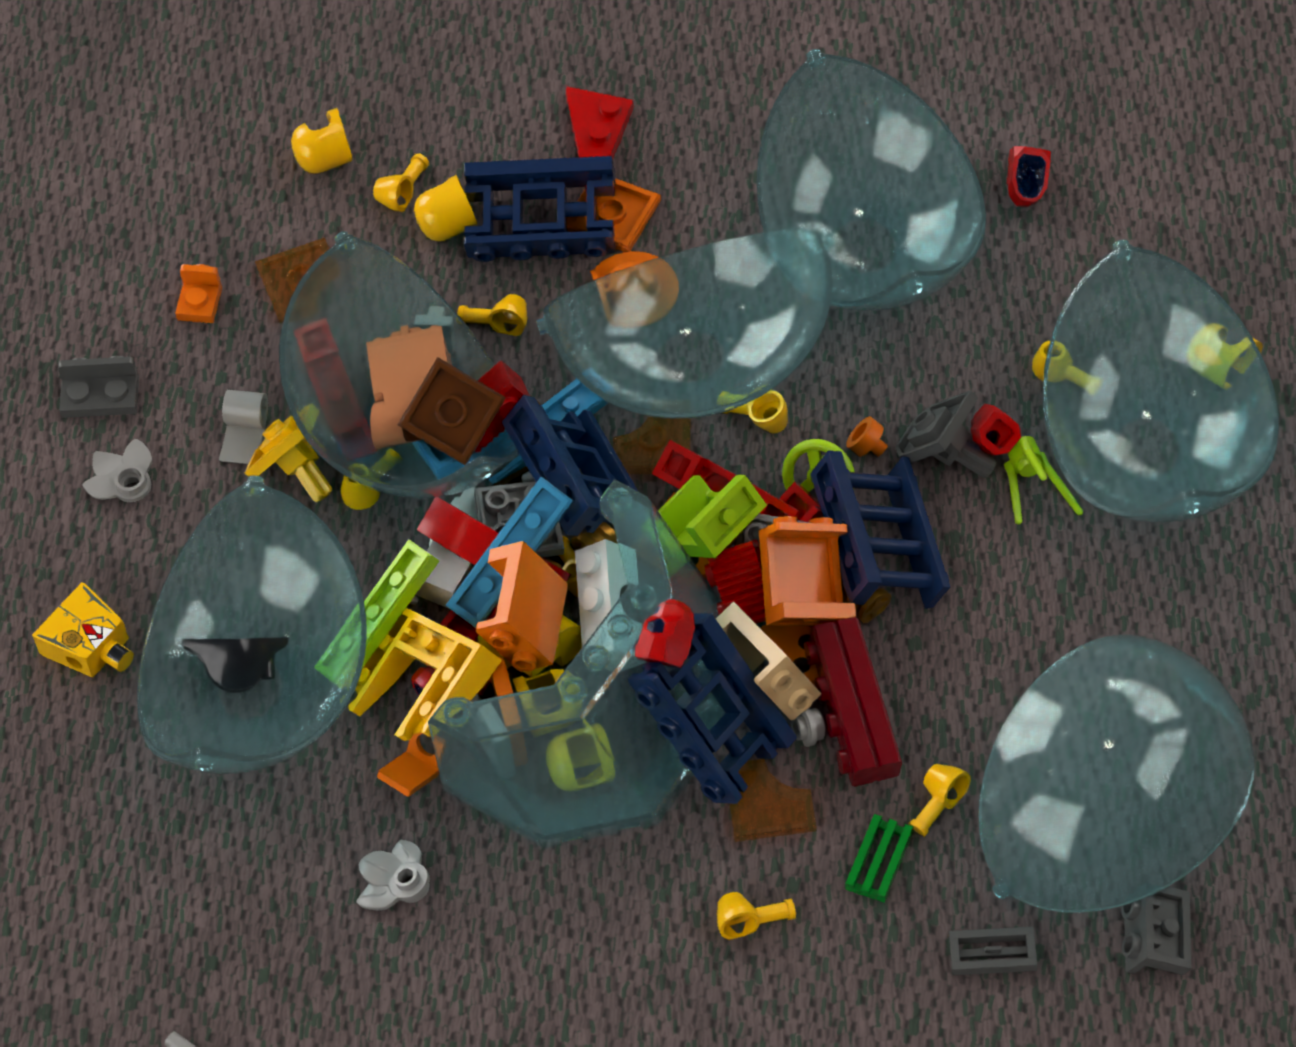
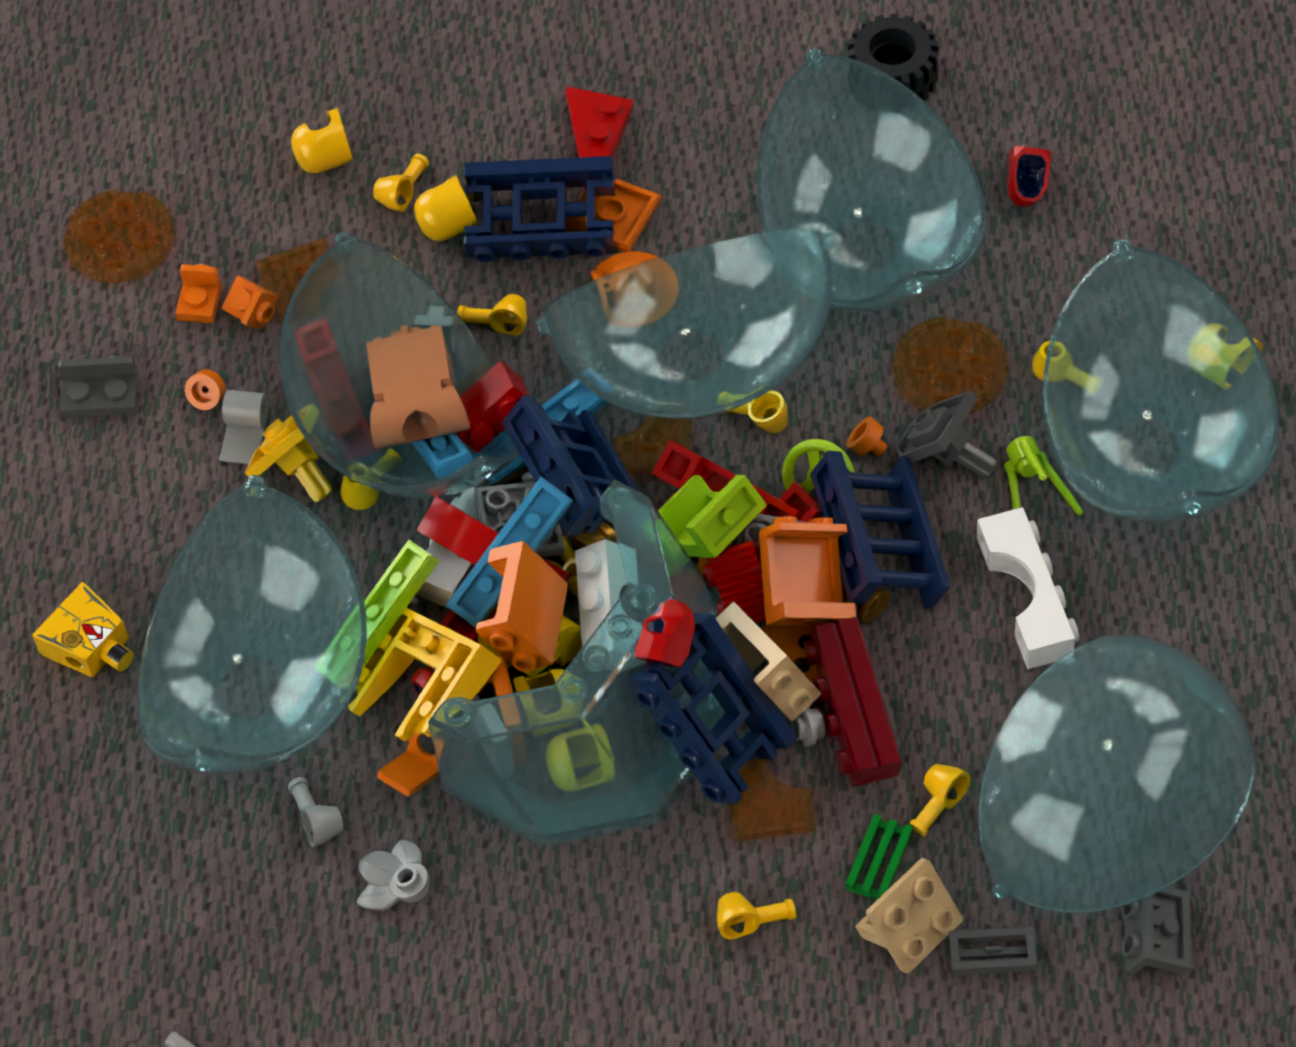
light grey plate [82,439,153,502] -> none
black hat [182,637,289,693] -> none
reddish brown tile [397,357,506,466] -> none
red rock [971,403,1021,456] -> none
none -> clear orange tile [63,189,174,283]
none -> orange tile [185,369,226,410]
none -> orange bracket [221,275,279,329]
none -> light grey bar [288,777,343,847]
none -> black tyre [847,14,938,112]
none -> tan bracket [855,858,963,974]
none -> clear orange tile [893,316,1008,414]
none -> white arch [977,507,1079,669]

